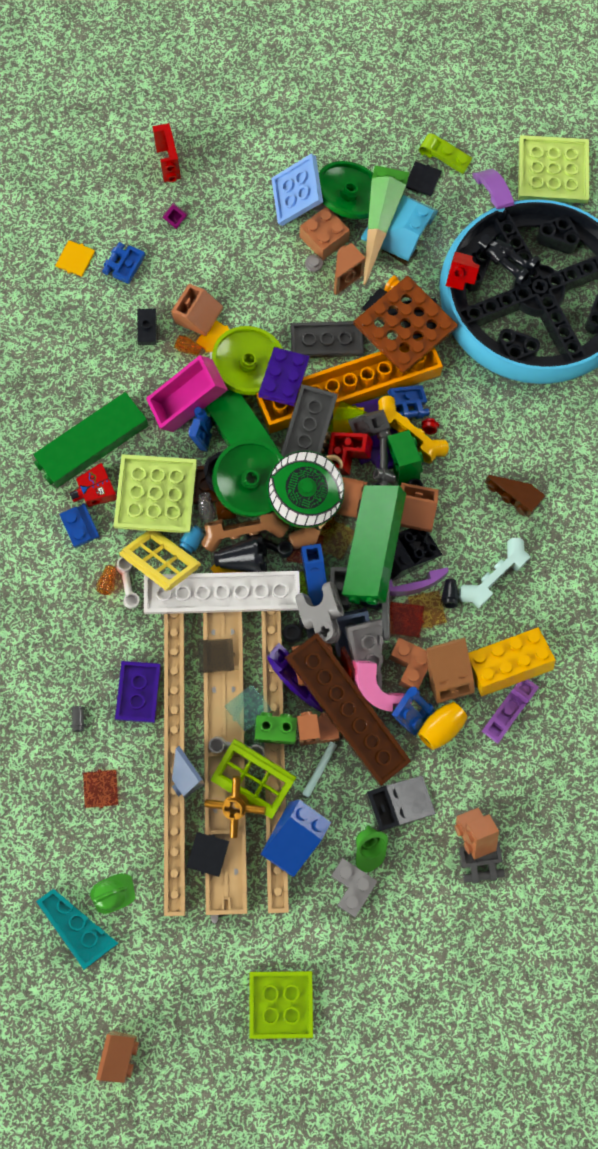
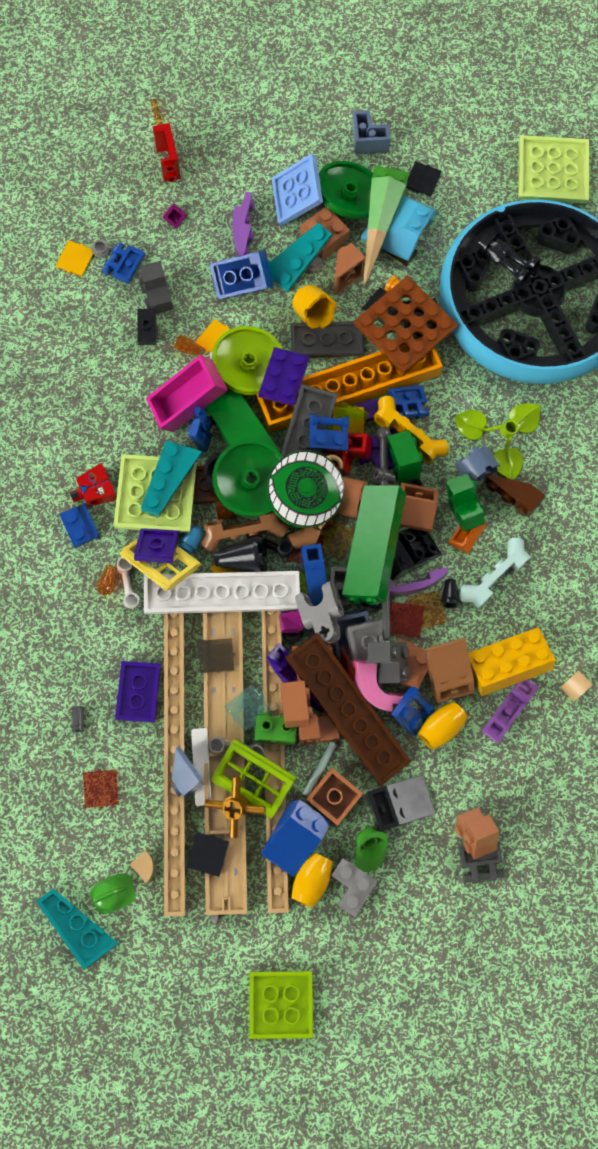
green brick [33,392,149,488] -> none
nougat slope [96,1031,139,1083] -> none
nougat slope [171,284,223,336] -> none
clear cone [198,493,217,522] -> none
dark grey slope [348,410,390,434] -> none
lime plate [419,133,472,174] -> none
red plate [421,418,439,435] -> none
red brick [446,252,480,290] -> none
medium lavender slope [472,169,514,209] -> none
none -> light grey plate [91,240,109,258]
none -> tan brick [130,850,155,883]
none -> dark purple plate [134,528,179,563]
none -> dark grey brick [138,261,173,314]
none -> teal wing [141,440,202,517]
none -> clear orange bar [150,99,163,125]
none -> white sticker [191,728,211,806]
none -> blue slope [209,250,274,299]
none -> medium lavender slope [232,192,255,256]
none -> teal wing [269,222,333,292]
none -> magenta slope [279,610,303,633]
none -> nougat brick [280,681,313,728]
none -> yellow cylinder [292,285,337,329]
none -> yellow piece [292,852,333,908]
none -> nougat brick [306,768,363,827]
none -> blue plate [309,414,349,452]
none -> sand blue brick [352,110,391,154]
none -> dark grey brick [368,642,410,683]
none -> green brick [446,474,486,532]
none -> orange slope [448,522,487,554]
none -> lime plant [455,403,541,480]
none -> sand blue brick [455,446,500,482]
none -> tan brick [560,670,593,701]

